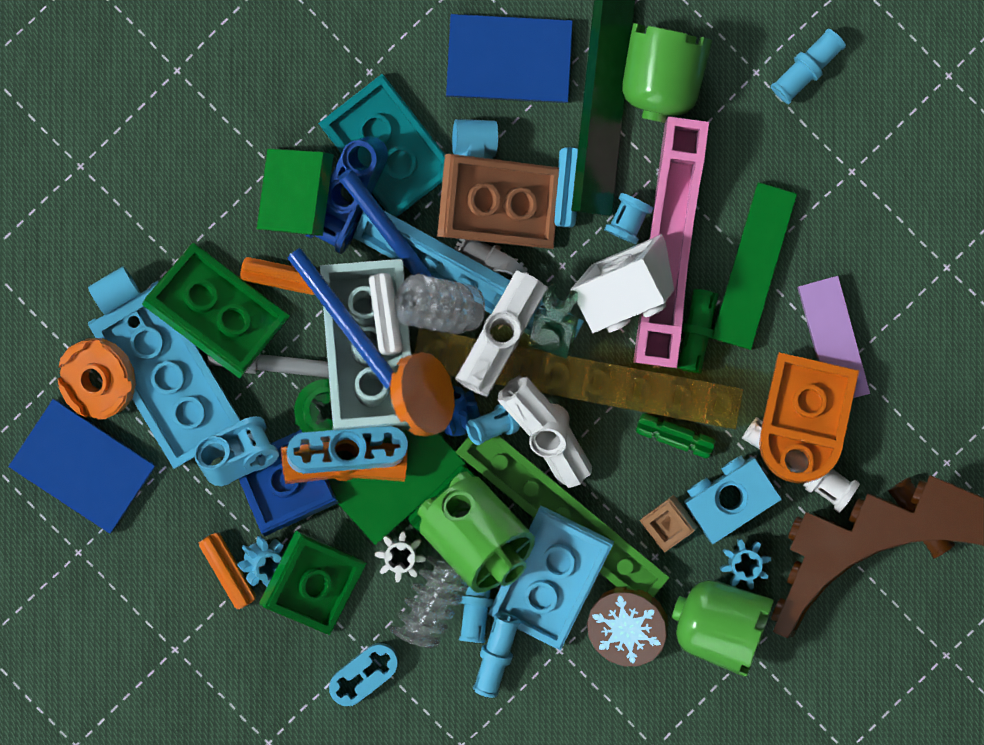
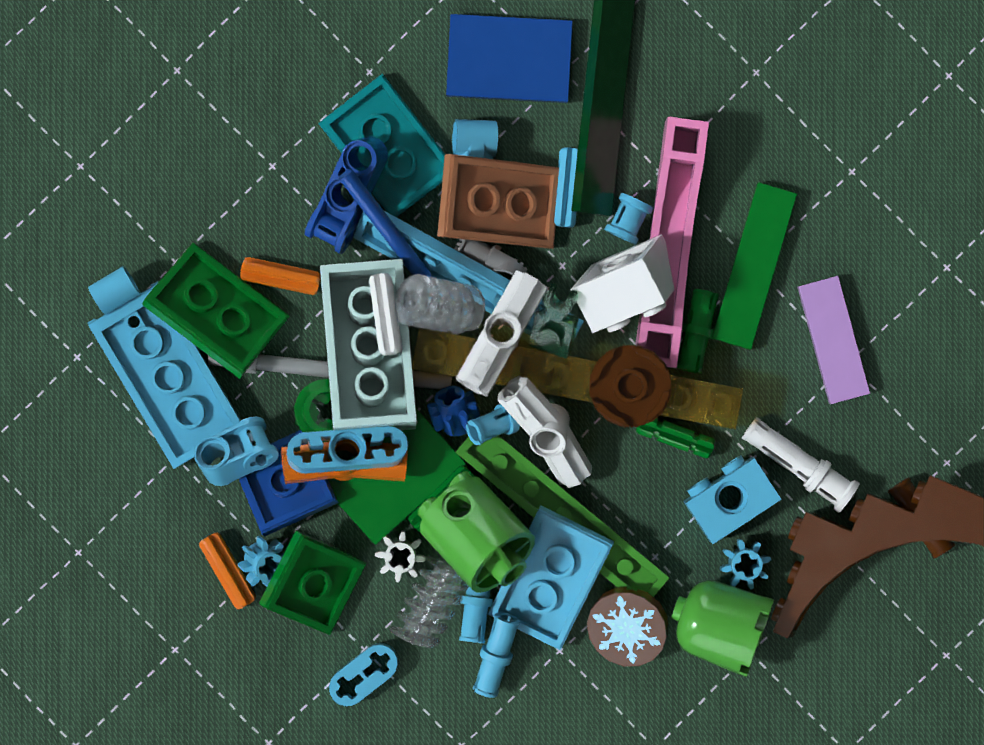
blue tile [8,399,157,534] -> none
orange tile [58,338,136,419] -> none
green tile [257,149,334,236] -> none
blue bar [288,248,395,389] -> none
orange tile [390,352,455,436] -> none
bright green cylinder [622,23,712,123] -> none
medium nougat tile [640,495,698,553] -> none
orange tile [759,352,859,483] -> none
medium azure pin [771,29,846,104] -> none
none -> reddish brown tile [589,345,671,427]

